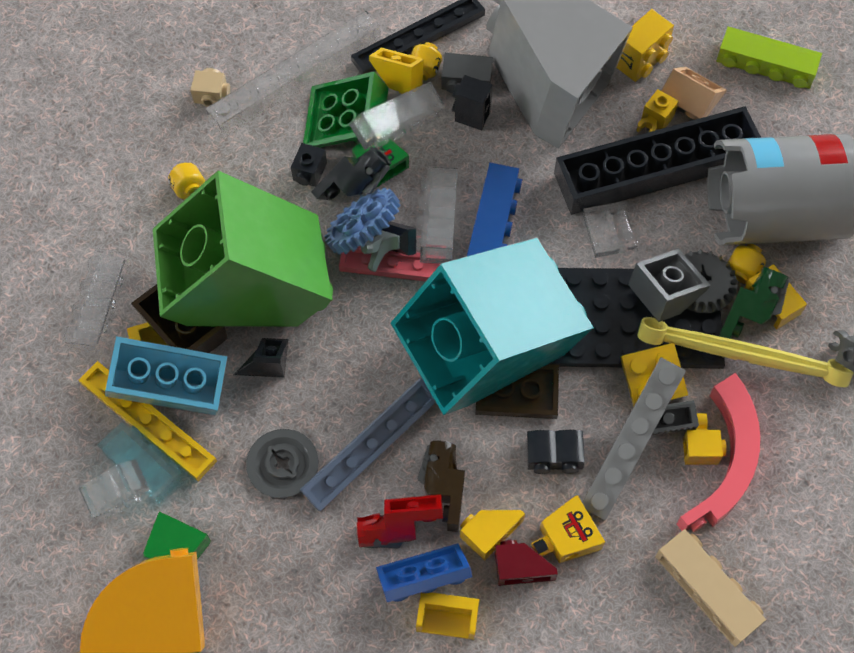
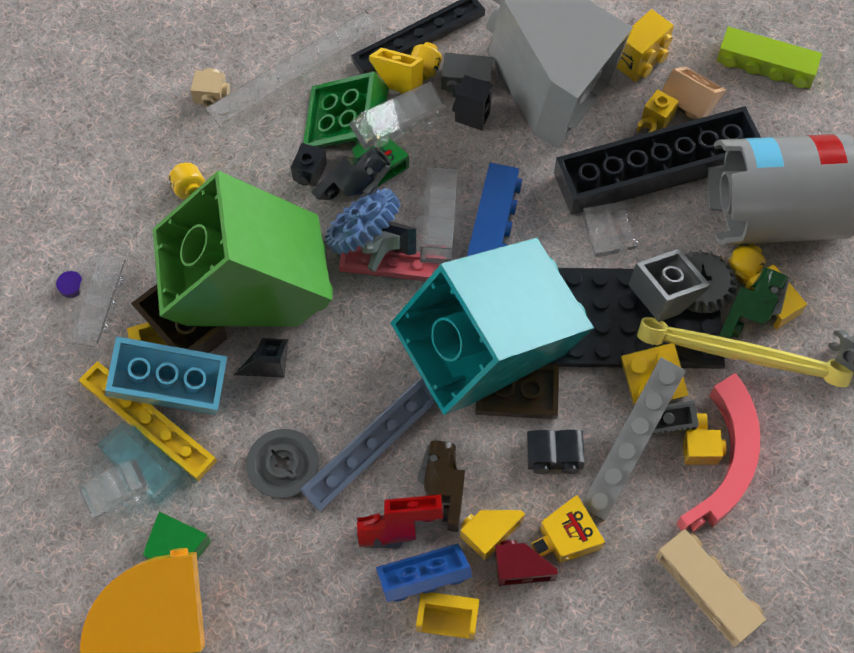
none -> dark purple tile [56,271,84,298]

